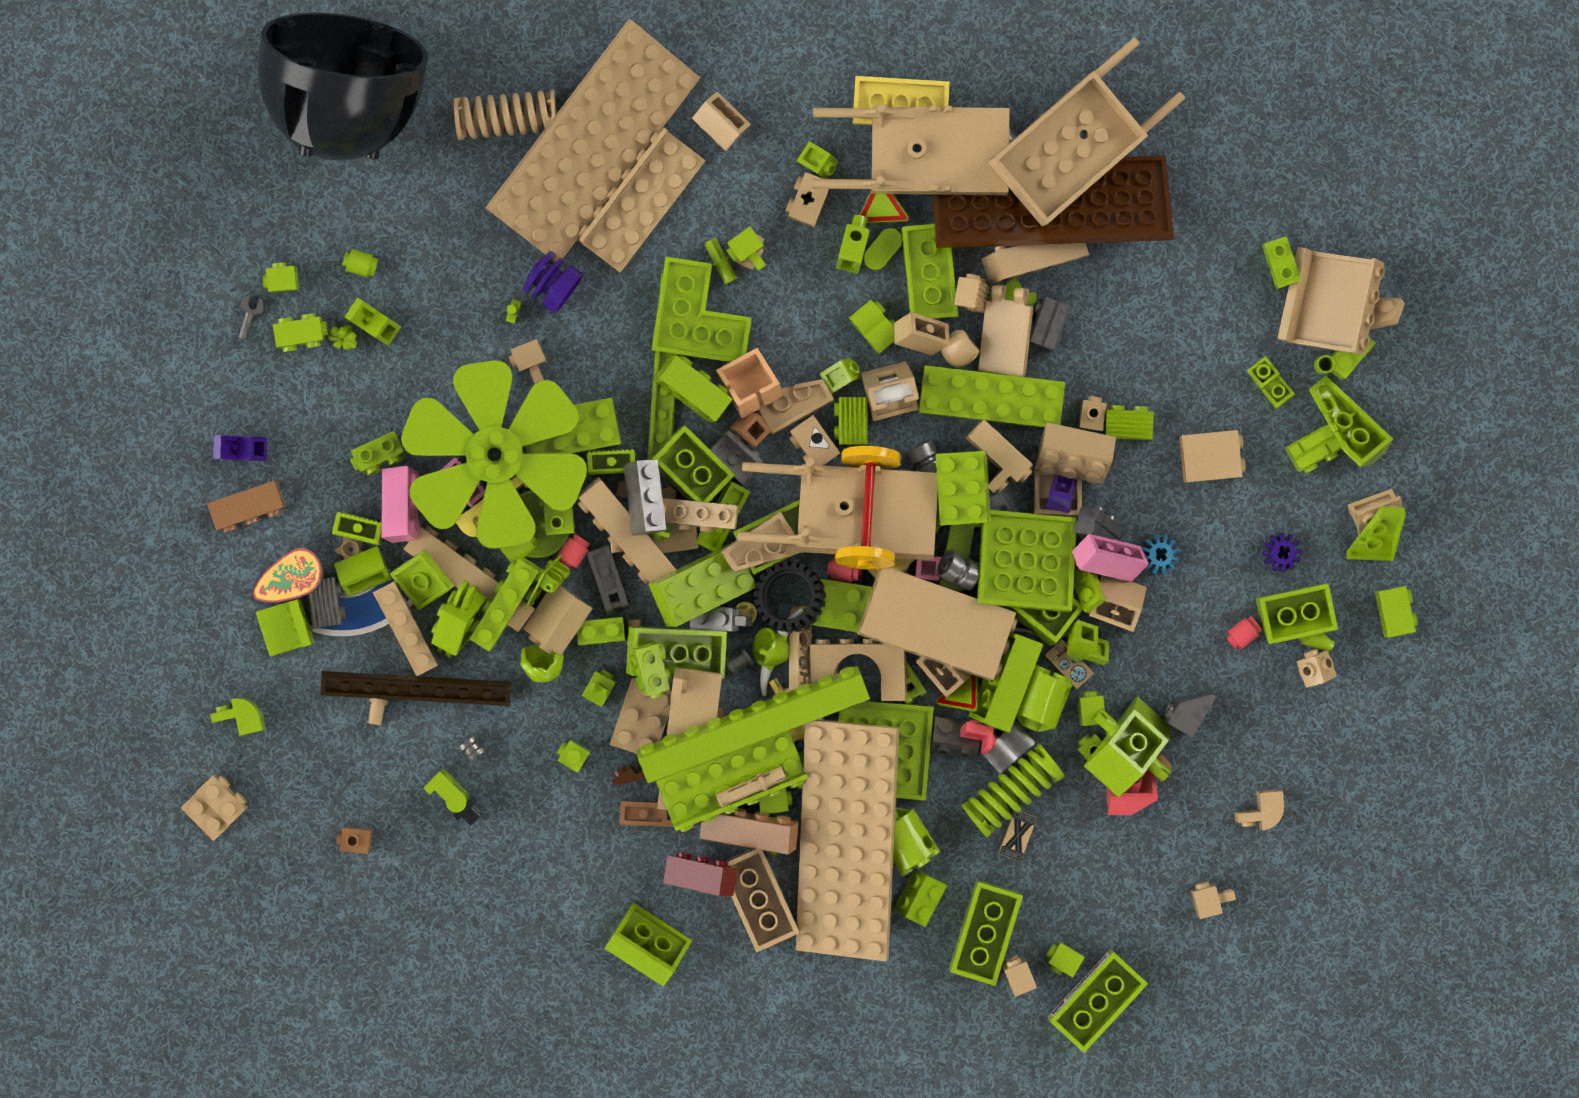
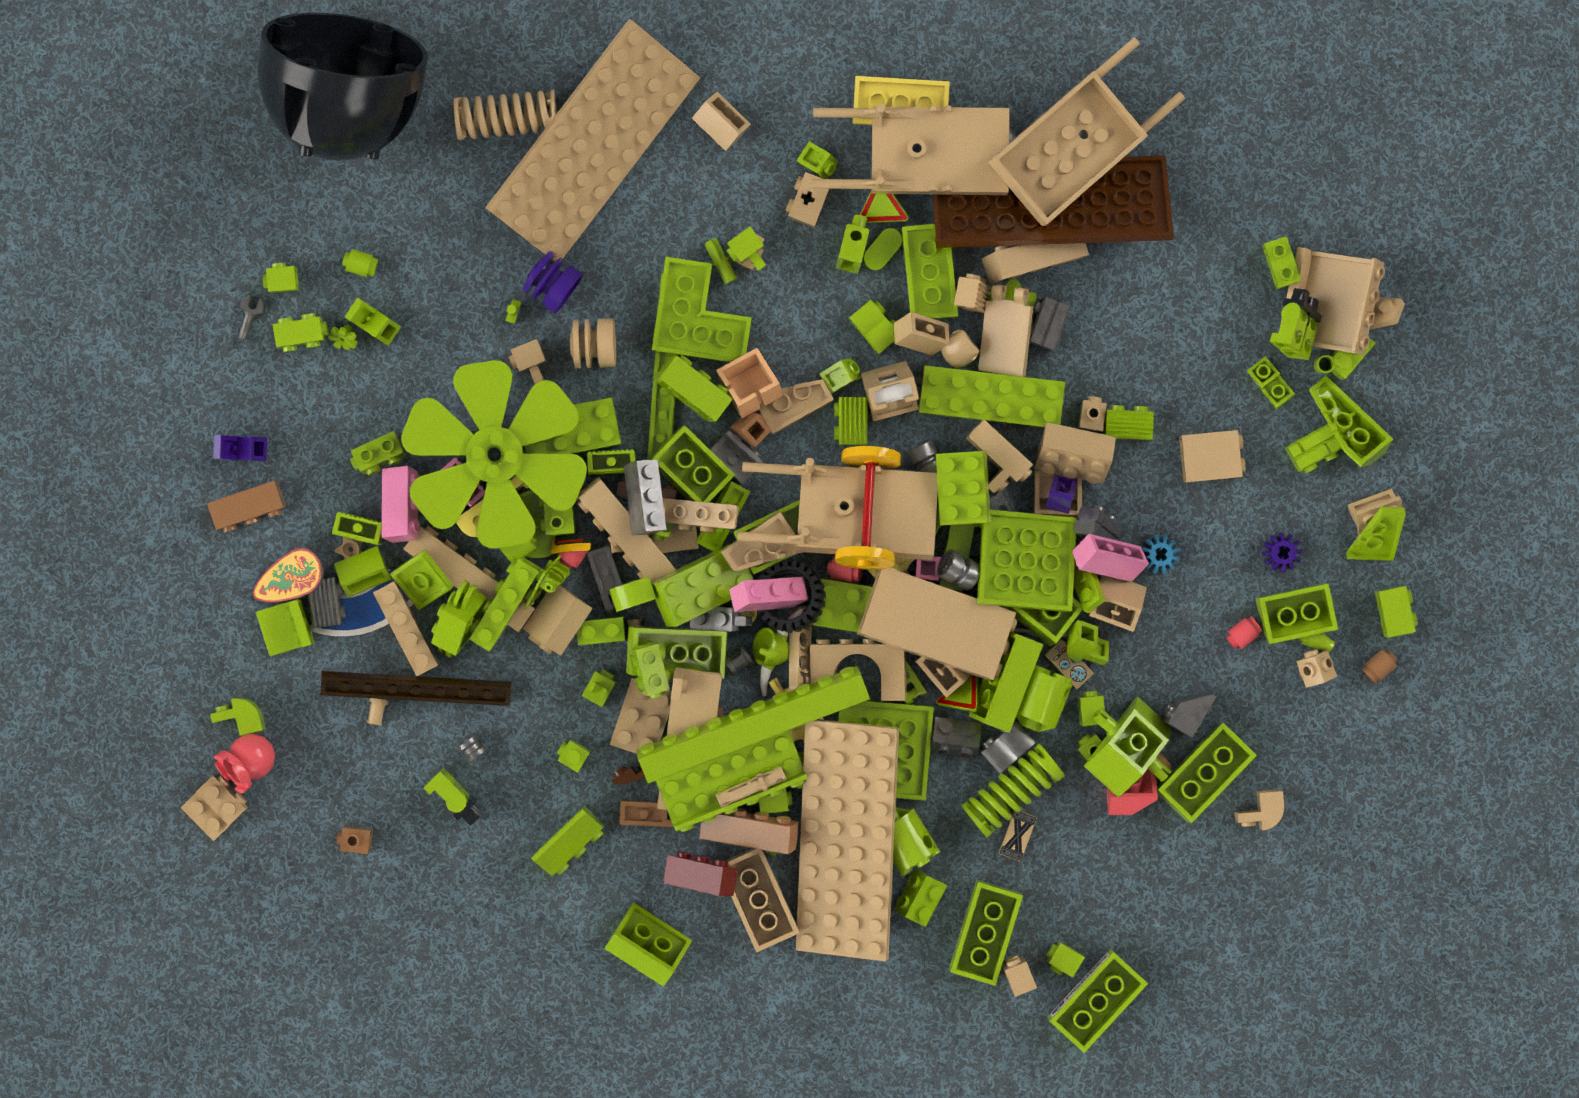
lime hair [520,644,564,683] -> none
tan bracket [578,128,706,273] -> none
tan brick [789,415,840,466] -> none
coral bracket [960,720,996,755] -> none
tan brick [1190,881,1236,919] -> none
none -> coral tile [214,733,275,793]
none -> lime slope [531,806,604,876]
none -> sticker [551,533,591,554]
none -> tan wheel [570,318,616,369]
none -> lime brick [609,576,656,612]
none -> bright pink brick [729,577,808,612]
none -> lime brick [1157,722,1257,823]
none -> lime hips [1270,288,1322,360]
none -> medium nougat brick [1362,649,1397,684]

